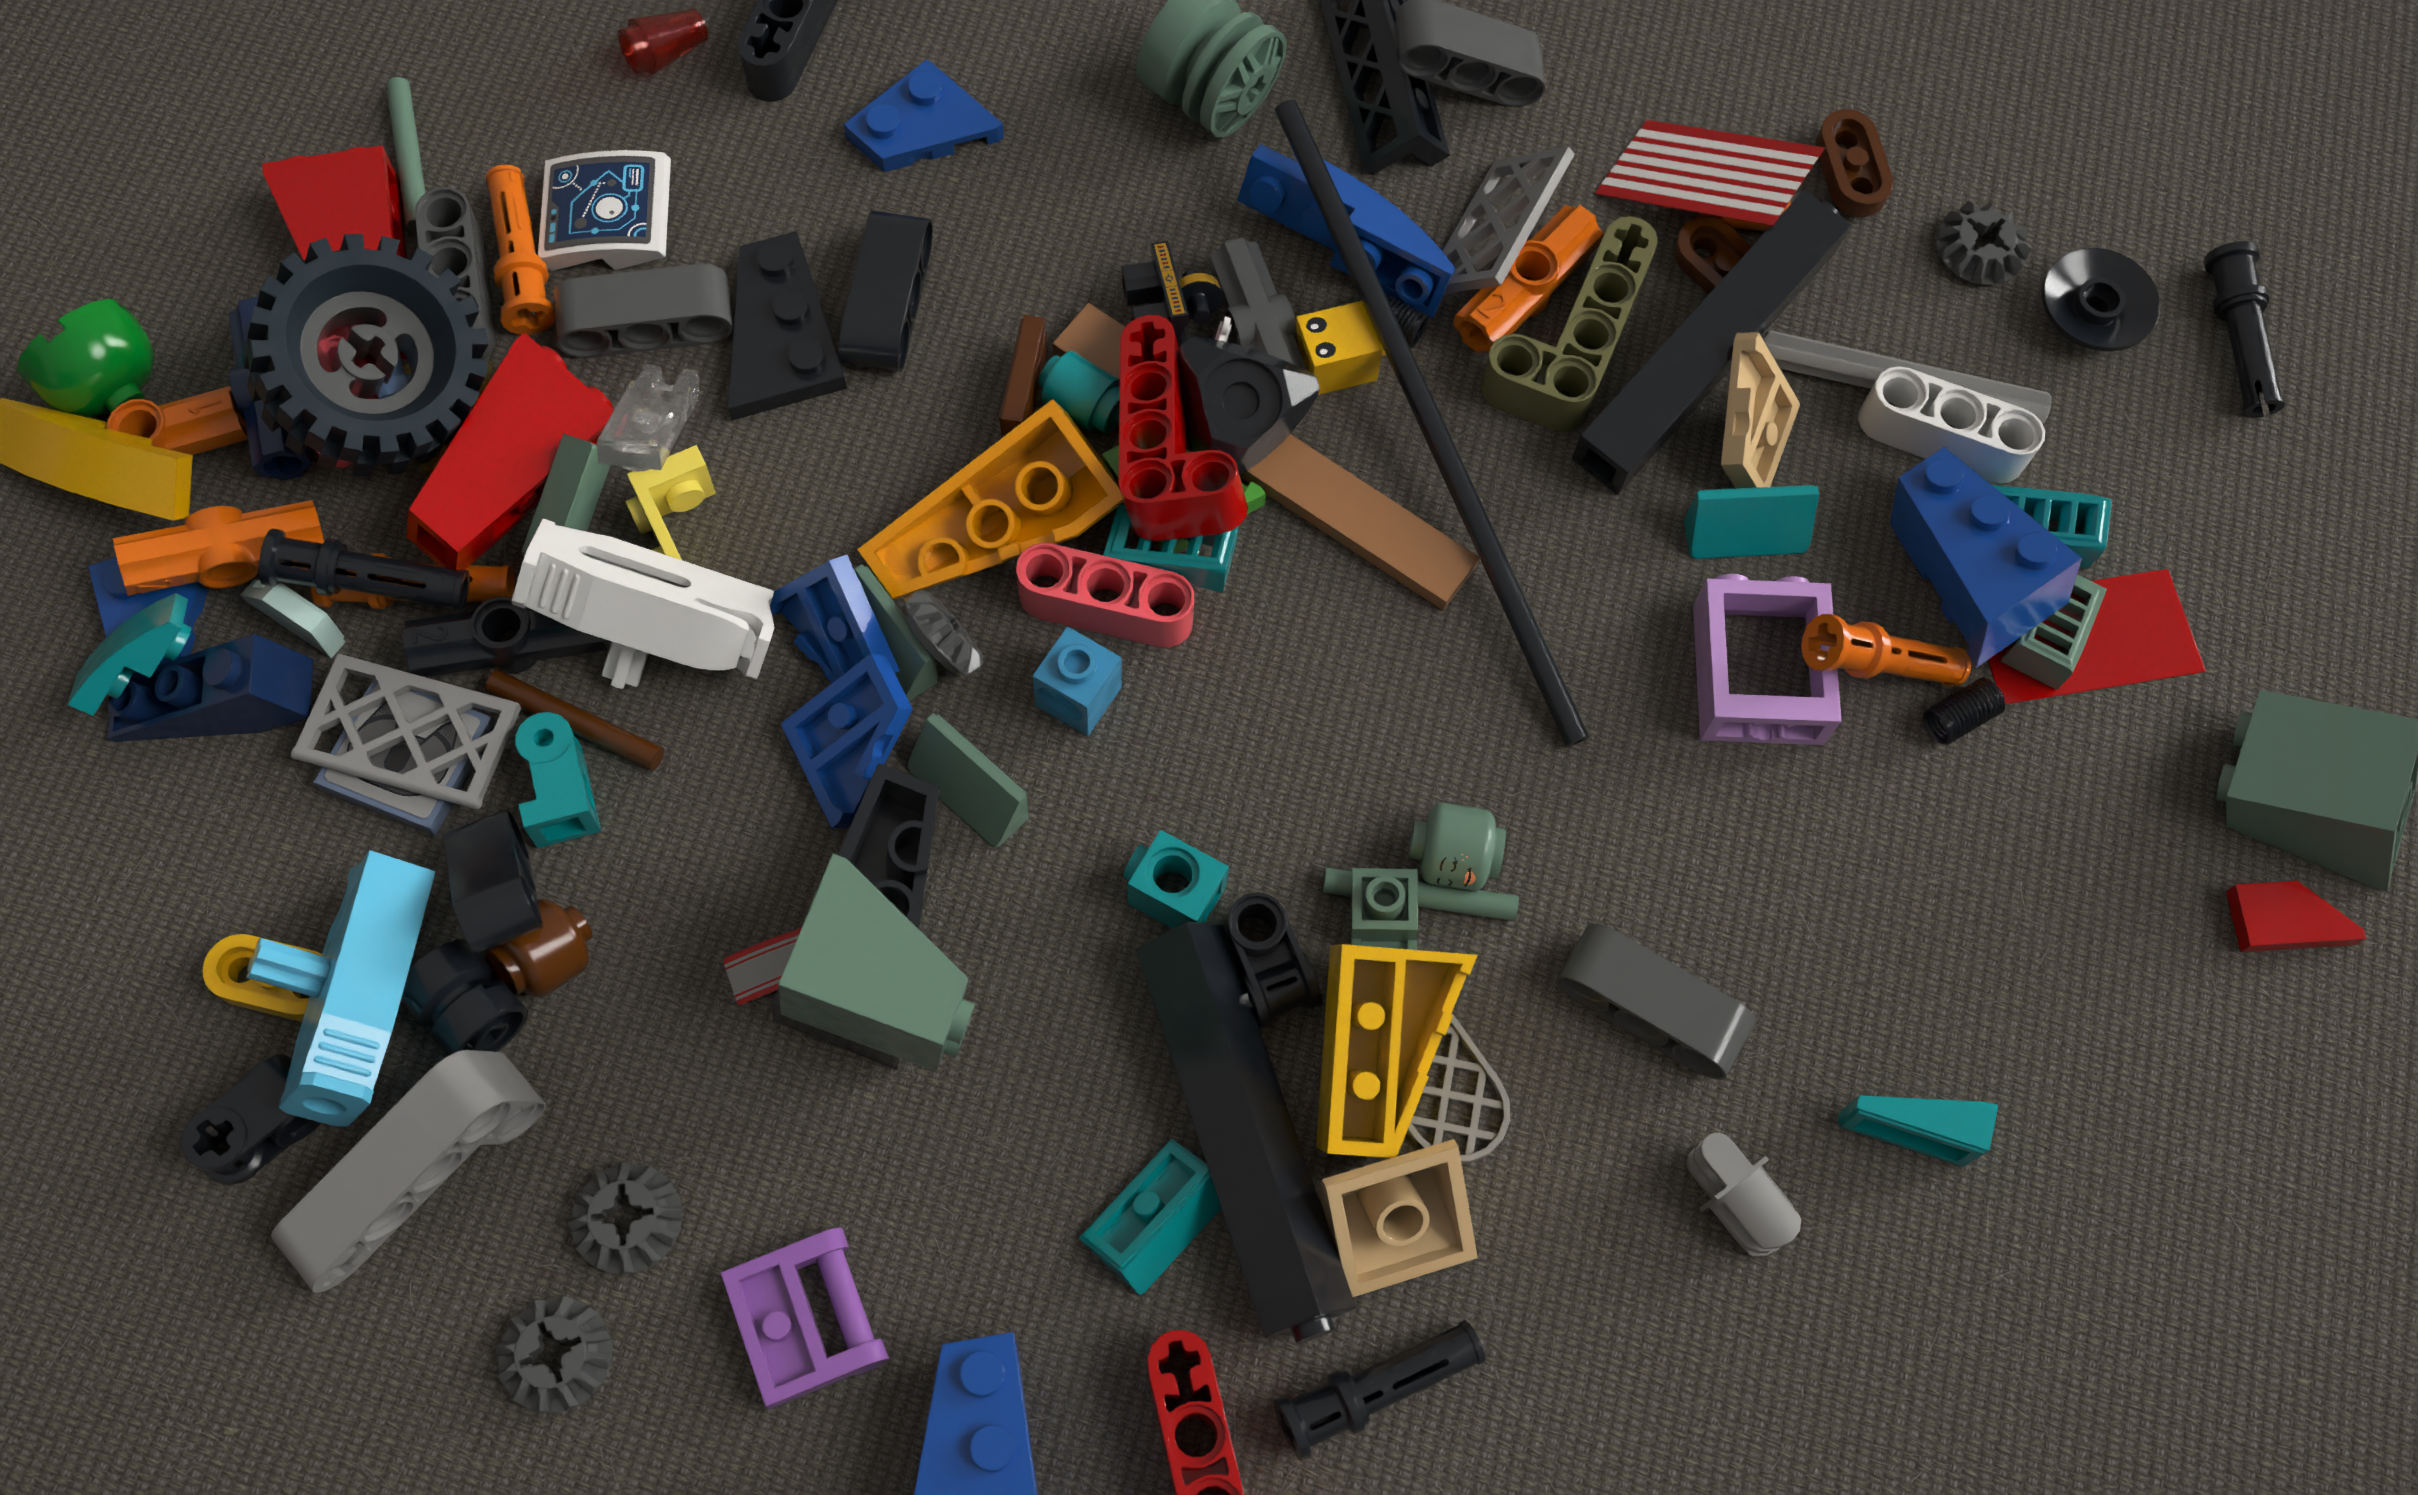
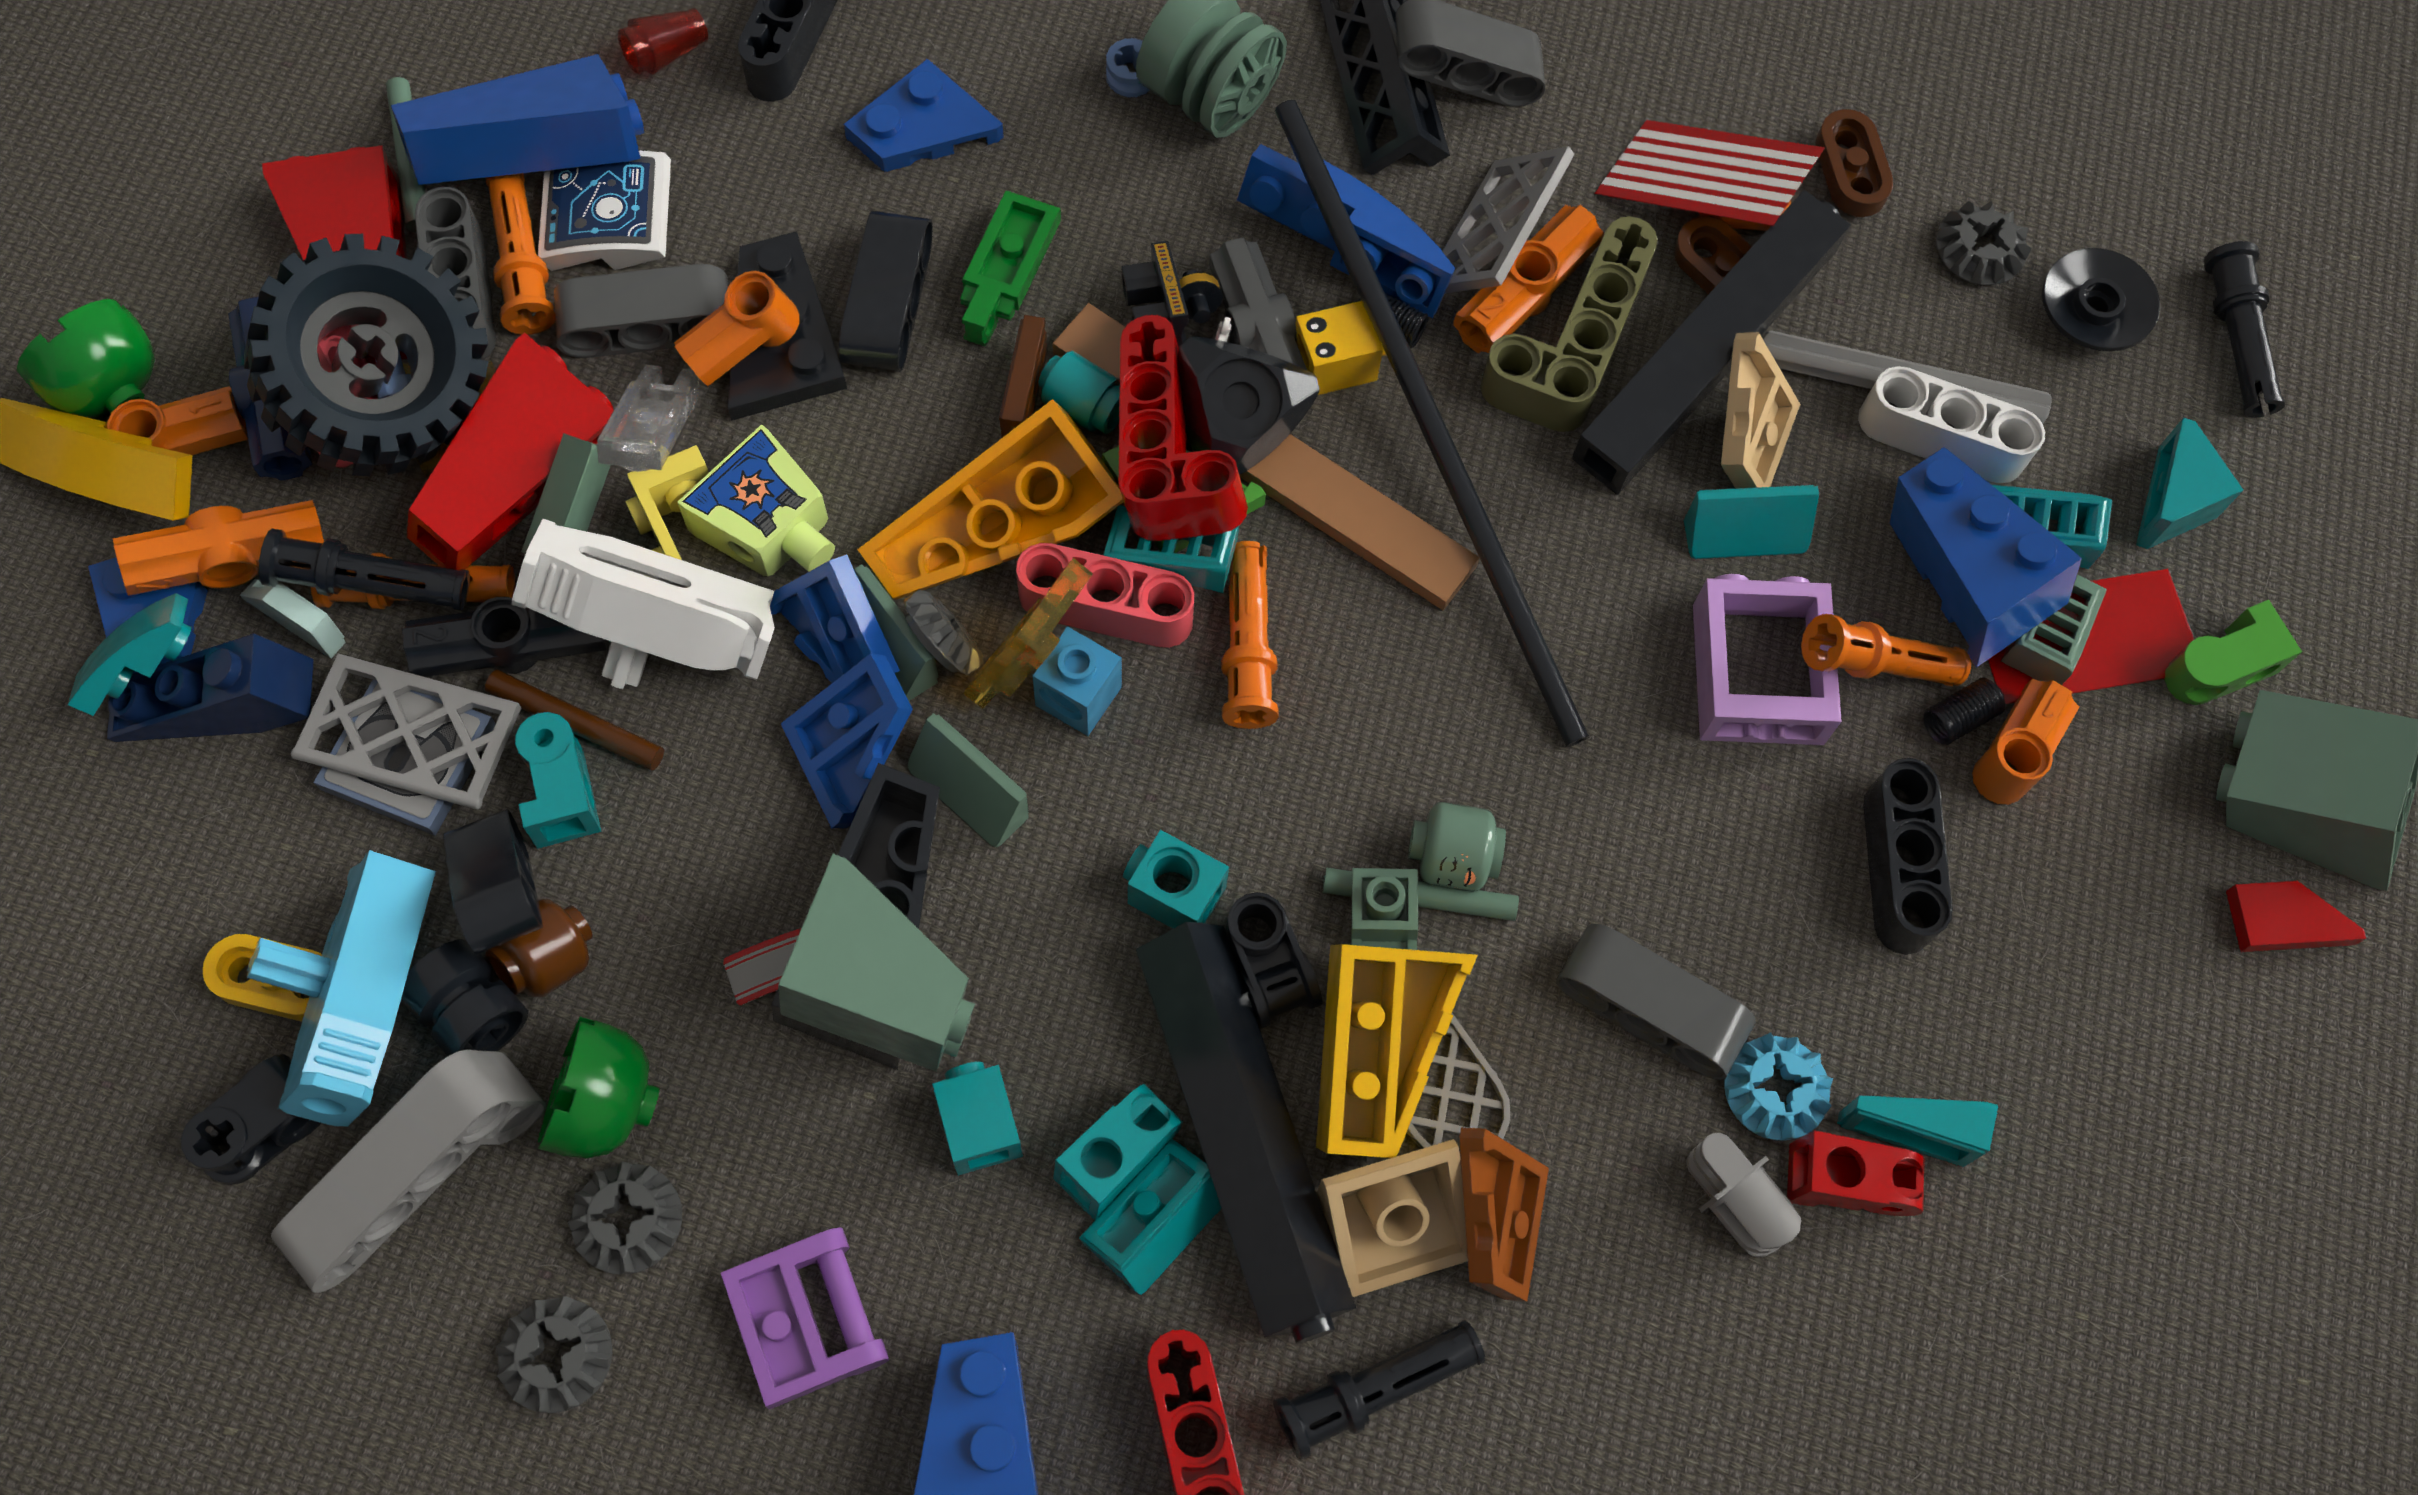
none -> blue slope [391,54,644,185]
none -> green cylinder [538,1016,660,1158]
none -> orange piece [674,271,800,386]
none -> yellowish green torso [677,424,835,576]
none -> teal brick [932,1062,1023,1176]
none -> green hinge [960,191,1061,347]
none -> clear yellow wing [963,558,1093,709]
none -> teal leg [1053,1084,1183,1221]
none -> medium blue bush [1106,38,1150,97]
none -> orange pin [1221,541,1279,729]
none -> dark orange wing [1459,1127,1549,1302]
none -> medium azure gear [1724,1033,1833,1141]
none -> red leg [1787,1130,1925,1216]
none -> black beam [1863,758,1953,955]
none -> orange piece [1972,679,2079,805]
none -> teal slope [2136,418,2243,549]
none -> bright green leg [2165,600,2302,705]

